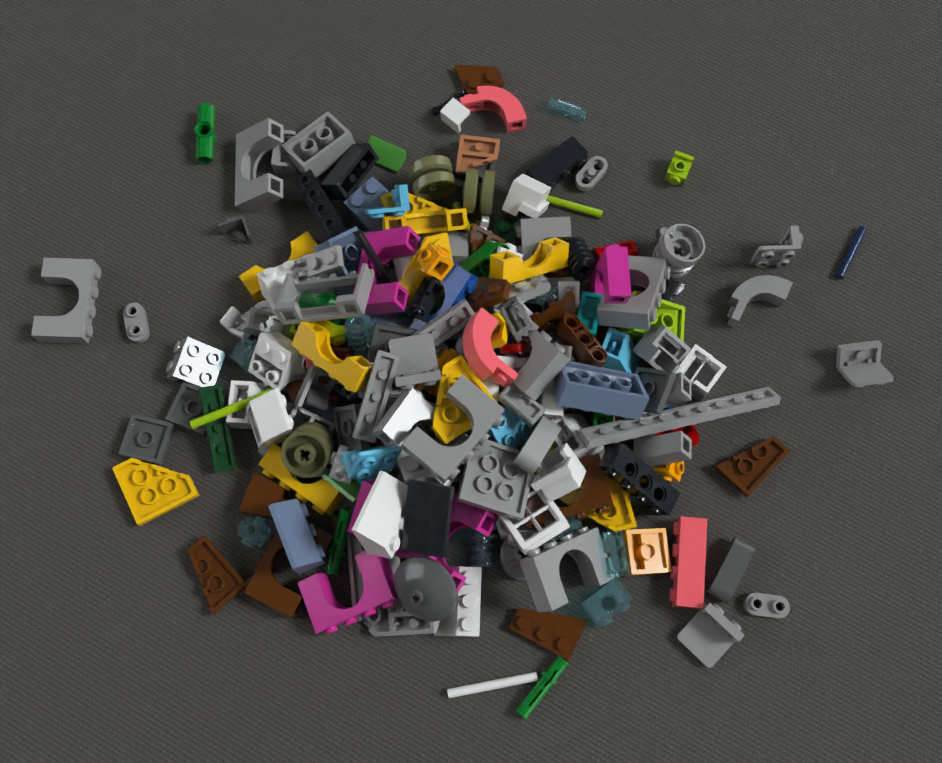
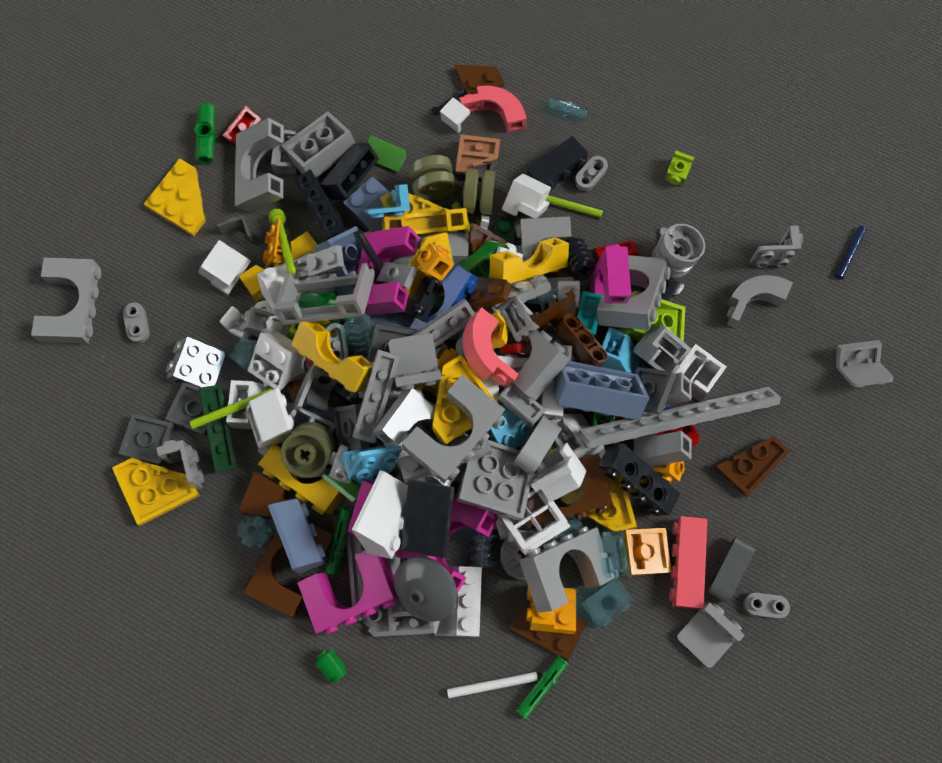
reddish brown wing [188,535,246,616] -> none
none -> yellow plate [144,158,206,236]
none -> light grey bracket [157,440,204,490]
none -> white plate [198,240,251,295]
none -> red slope [220,106,261,147]
none -> light orange hinge [262,218,287,269]
none -> lime piece [268,209,296,275]
none -> green brick [315,649,348,684]
none -> light grey plate [324,322,348,361]
none -> light grey plate [377,261,417,289]
none -> light orange plate [526,587,576,634]

